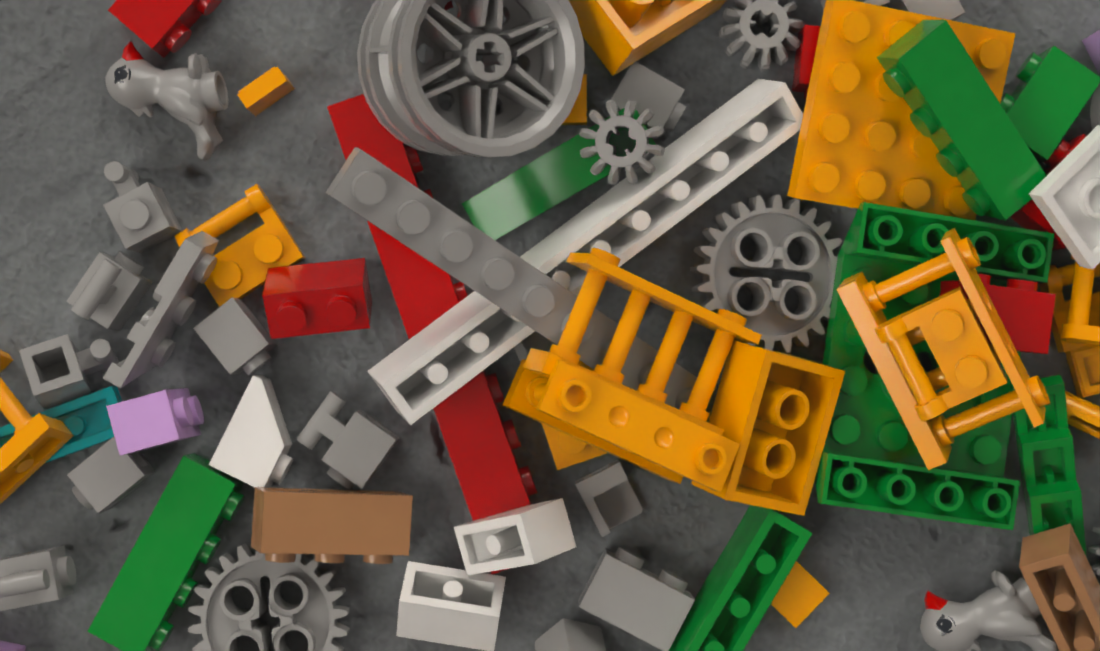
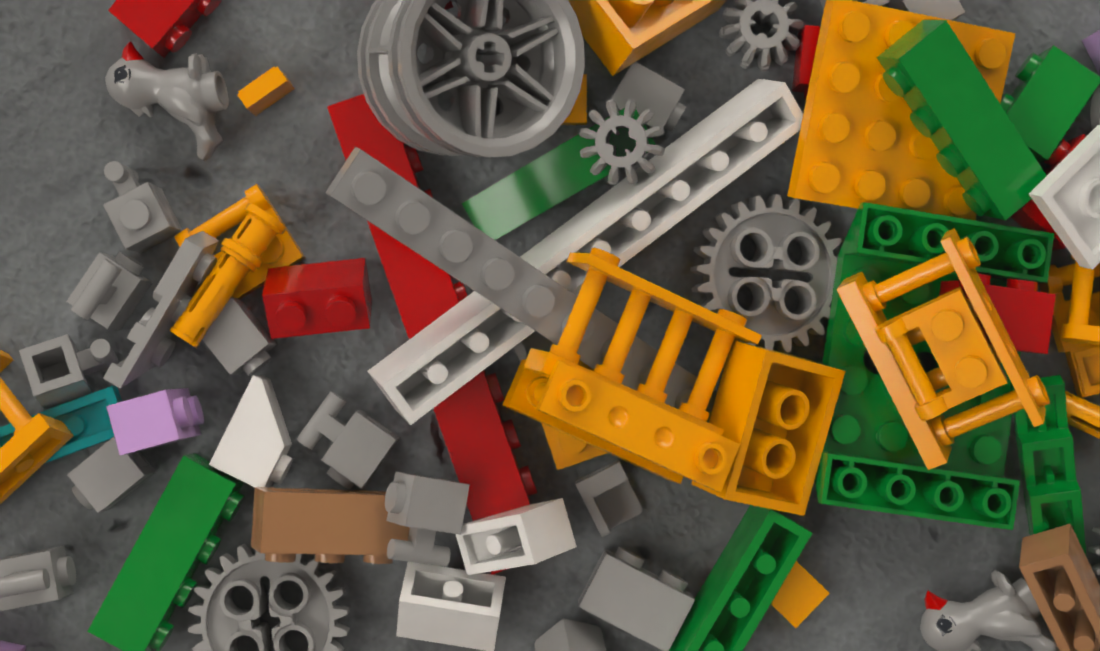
none -> light orange pin [169,203,287,349]
none -> light grey brick [385,471,470,567]

